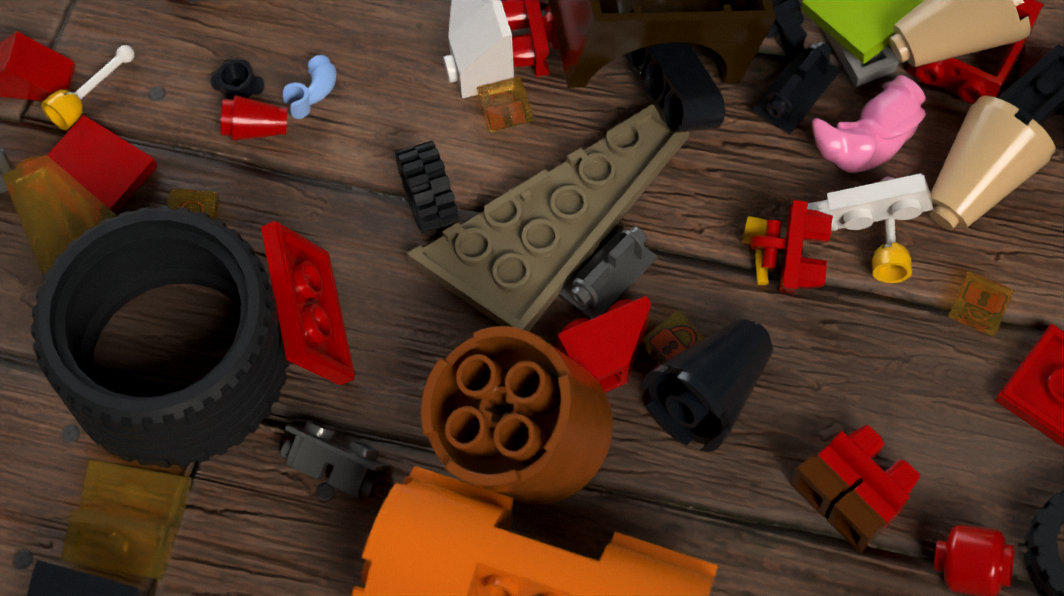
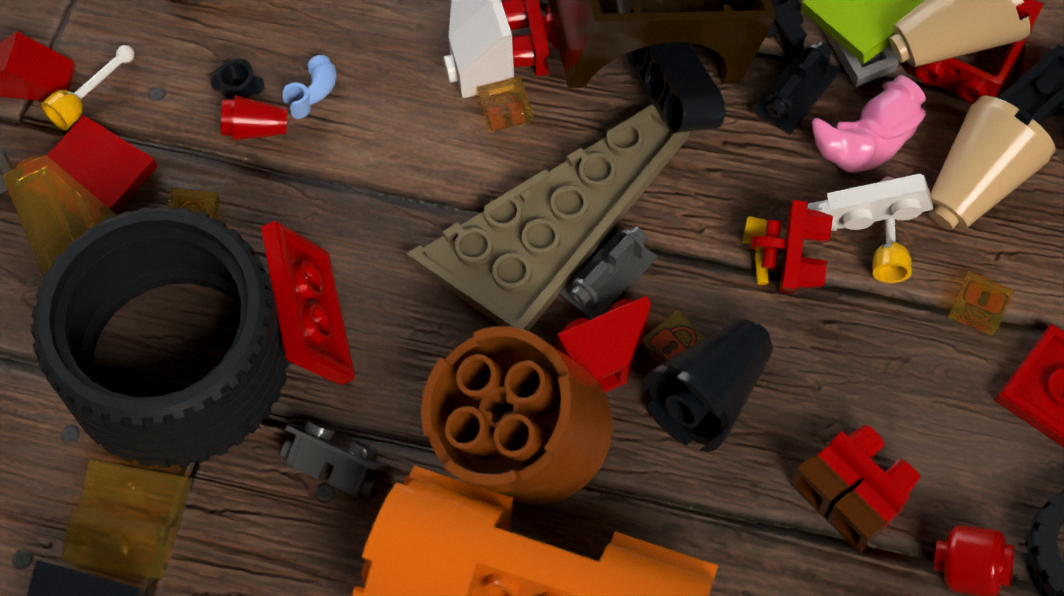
black tyre [395,140,459,234] -> none

